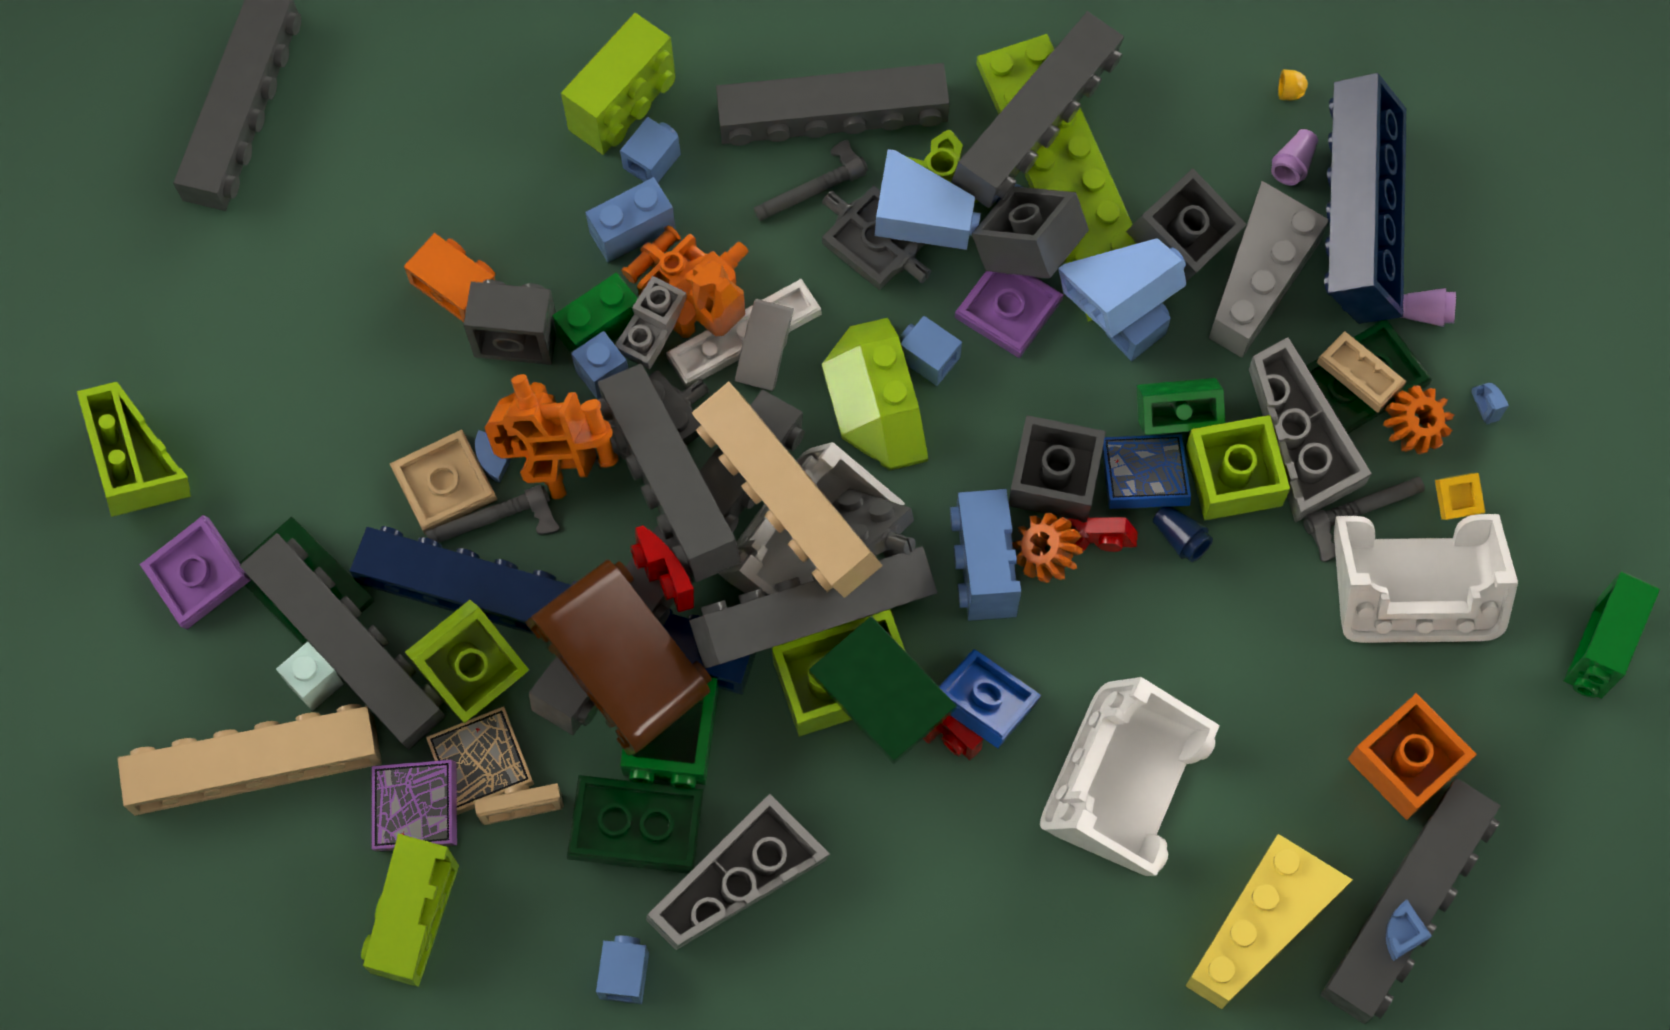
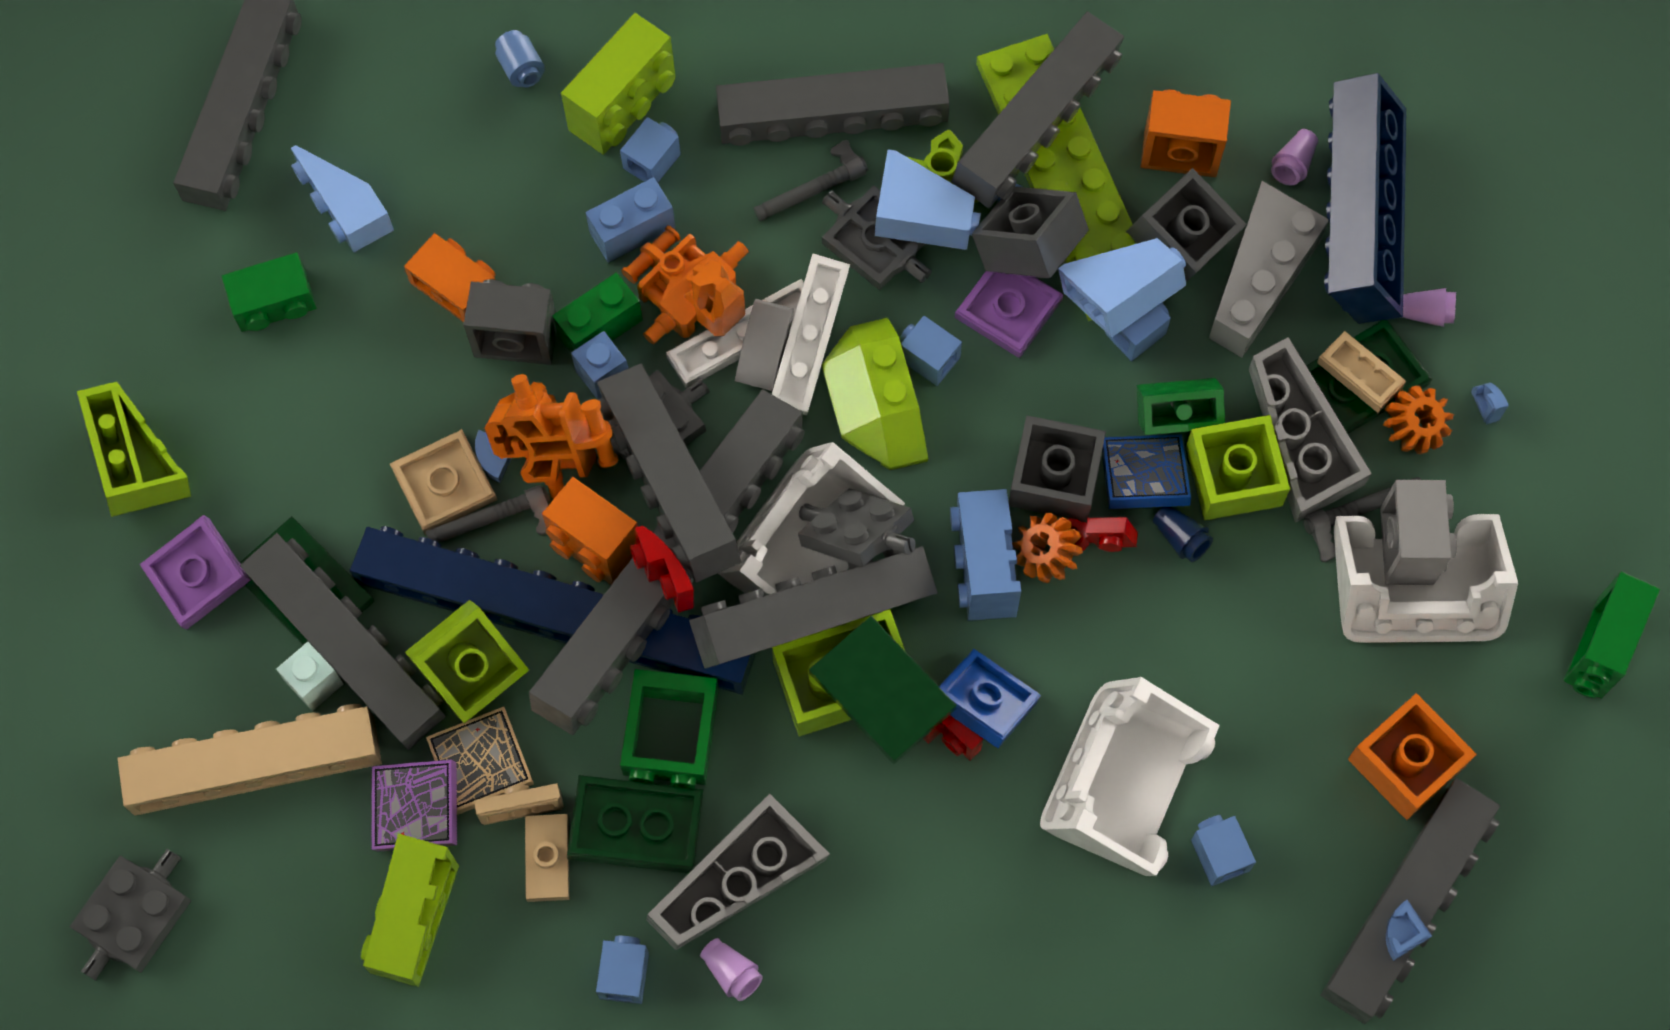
reddish brown windscreen [525,559,712,756] -> none
light grey slope [615,276,687,370] -> none
tan brick [692,381,883,598] -> none
light yellow wedge [1185,834,1353,1009] -> none
yellow hinge [1278,69,1308,101] -> none
yellow tile [1435,473,1486,520] -> none
none -> dark grey plate [69,848,191,981]
none -> green brick [221,252,317,332]
none -> light blue slope [291,145,394,253]
none -> medium blue brick [495,30,545,87]
none -> tan plate [525,814,570,902]
none -> orange brick [542,476,638,585]
none -> lavender cone [700,938,763,1001]
none -> white plate [772,254,850,415]
none -> orange brick [1140,89,1231,178]
none -> medium blue brick [1191,815,1256,887]
none -> light grey brick [1380,480,1457,585]

